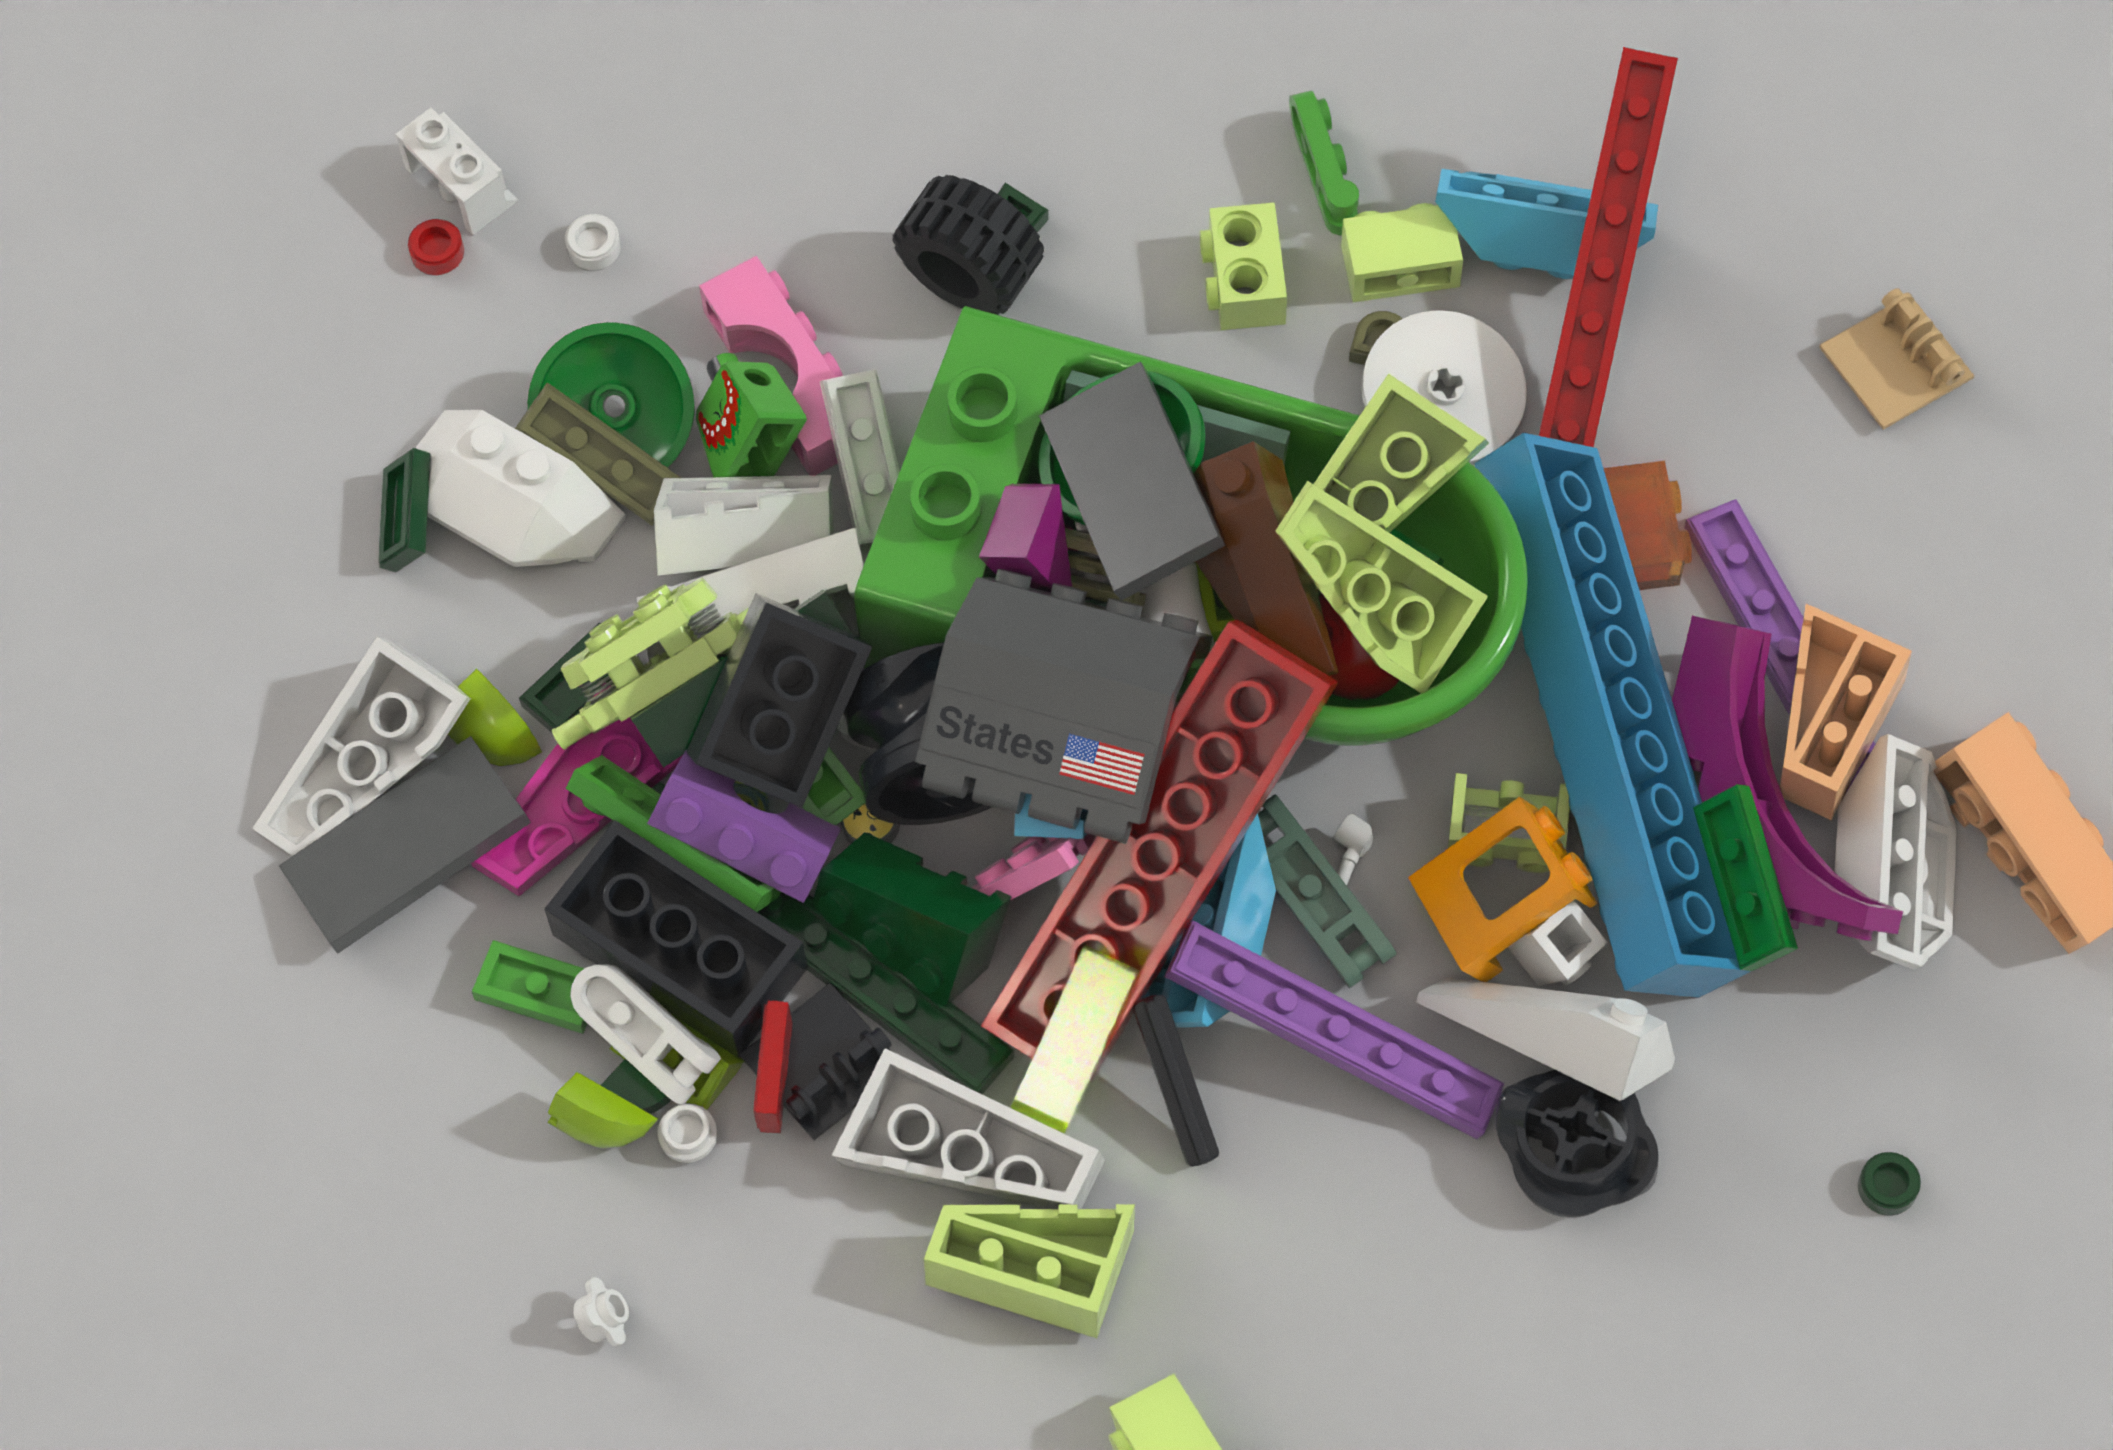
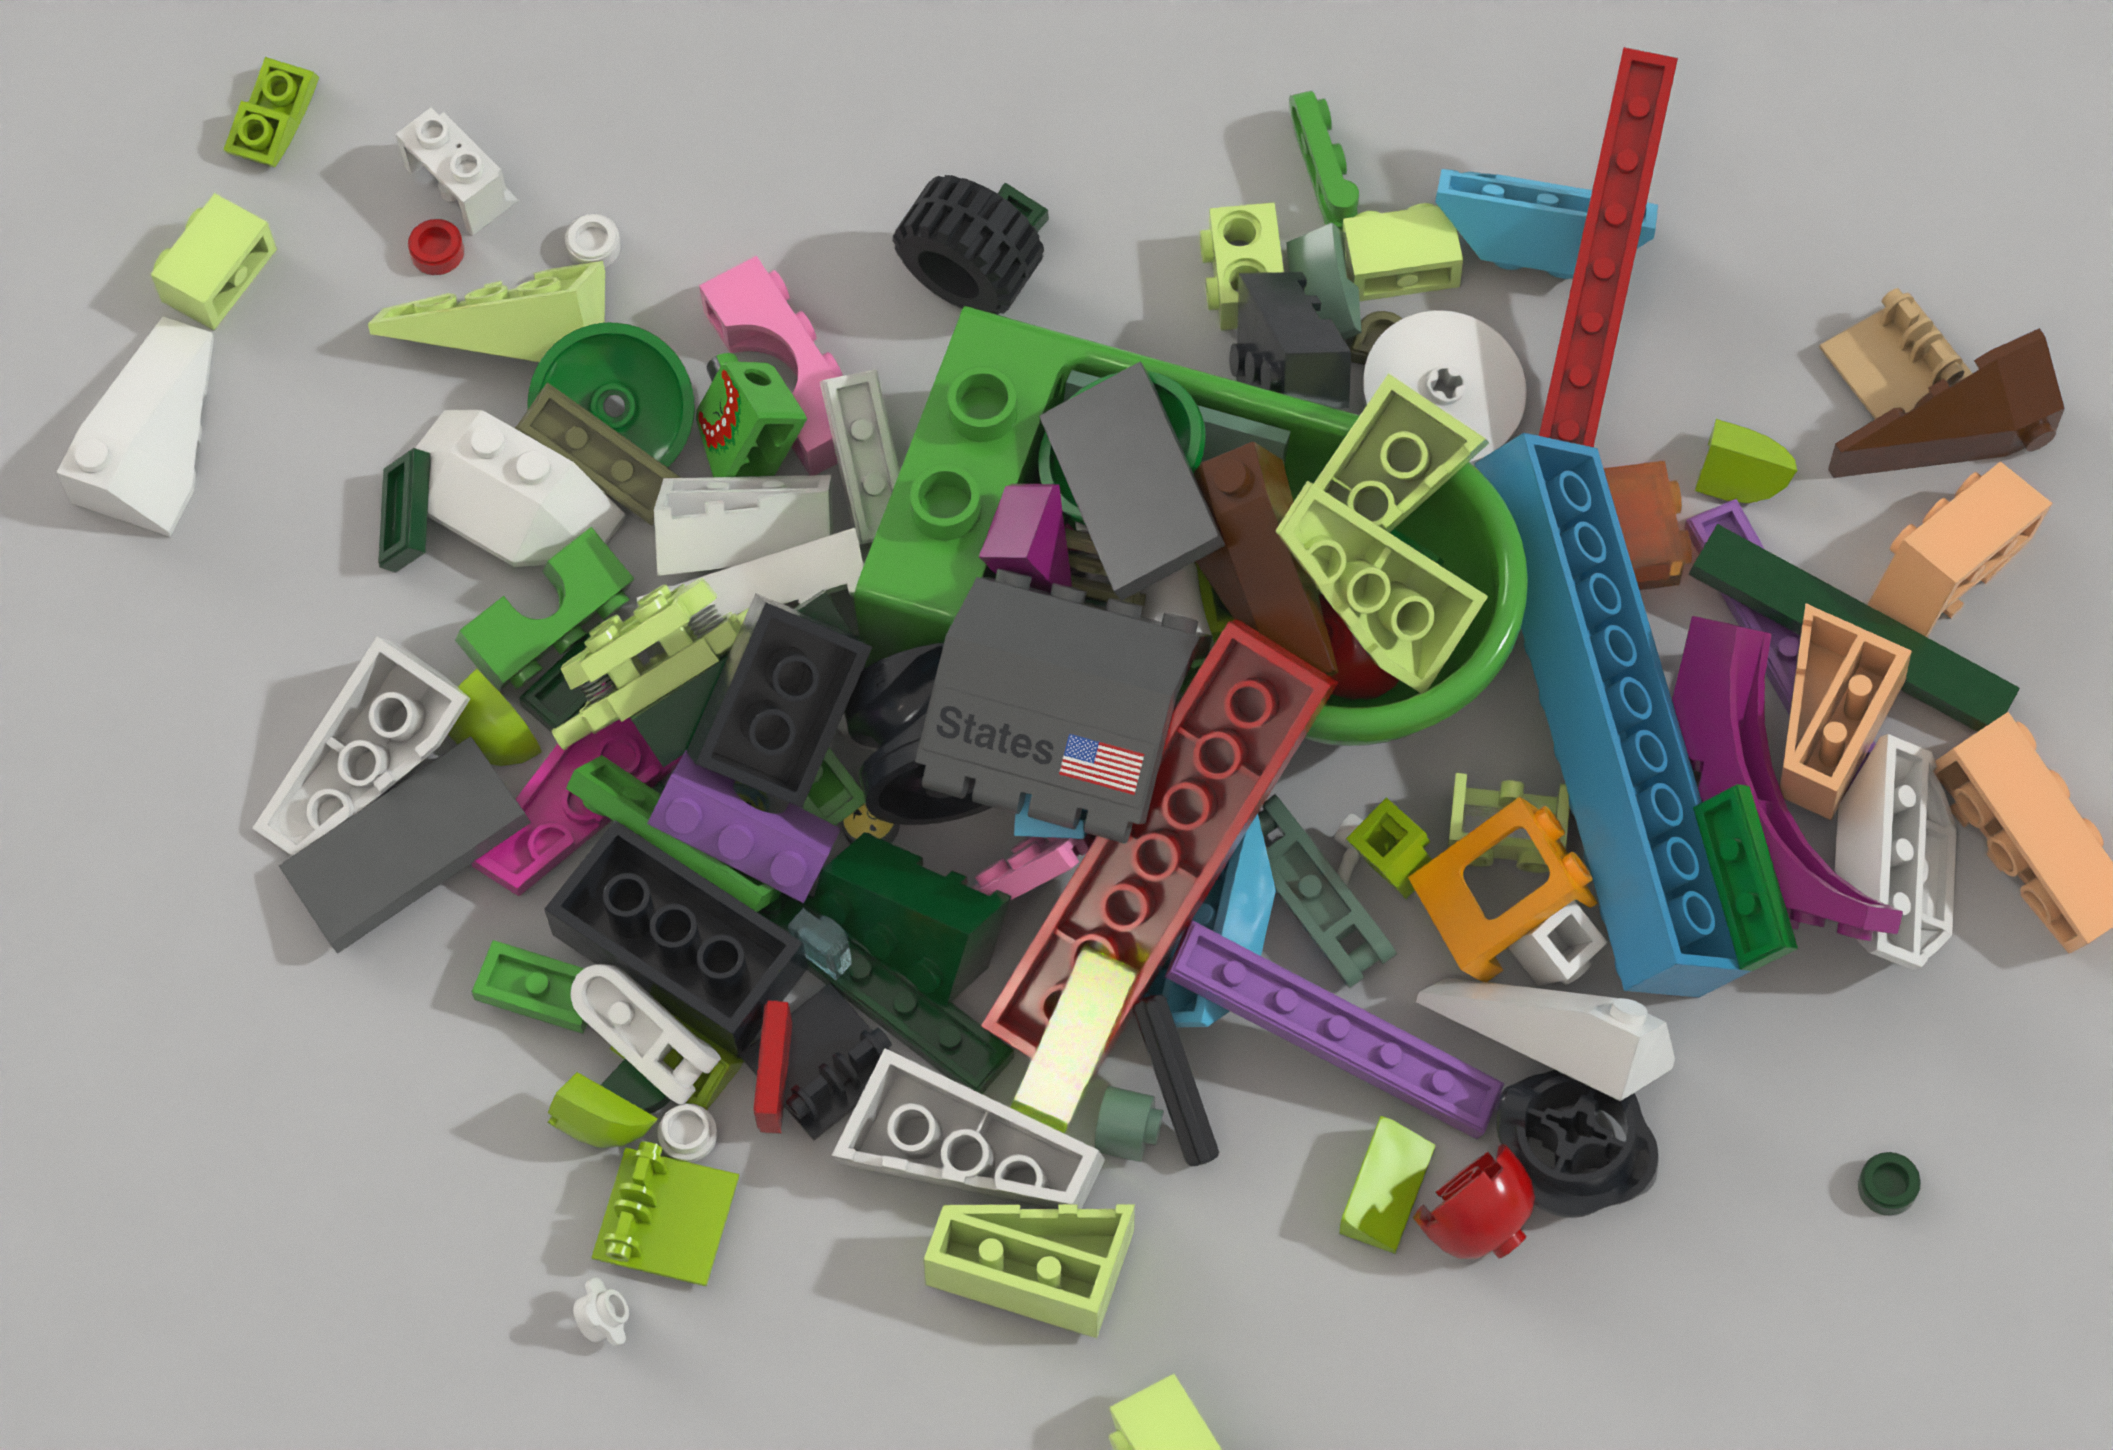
none -> white wedge [56,316,214,537]
none -> yellowish green brick [151,193,277,330]
none -> lime slope [223,57,319,168]
none -> yellowish green wedge [368,261,605,362]
none -> bright green arch [455,527,634,691]
none -> lime hinge [591,1141,740,1287]
none -> clear light blue plate [788,908,852,980]
none -> sand green plate [1095,1086,1164,1162]
none -> black wedge [1229,272,1351,409]
none -> sand green slope [1286,223,1361,340]
none -> lime slope [1339,1116,1436,1254]
none -> lime brick [1346,797,1433,899]
none -> red cylinder [1413,1144,1535,1259]
none -> dark green tile [1688,524,2020,732]
none -> lime brick [1695,419,1798,504]
none -> reddish brown wedge [1828,328,2065,478]
none -> light nougat wedge [1867,461,2053,638]

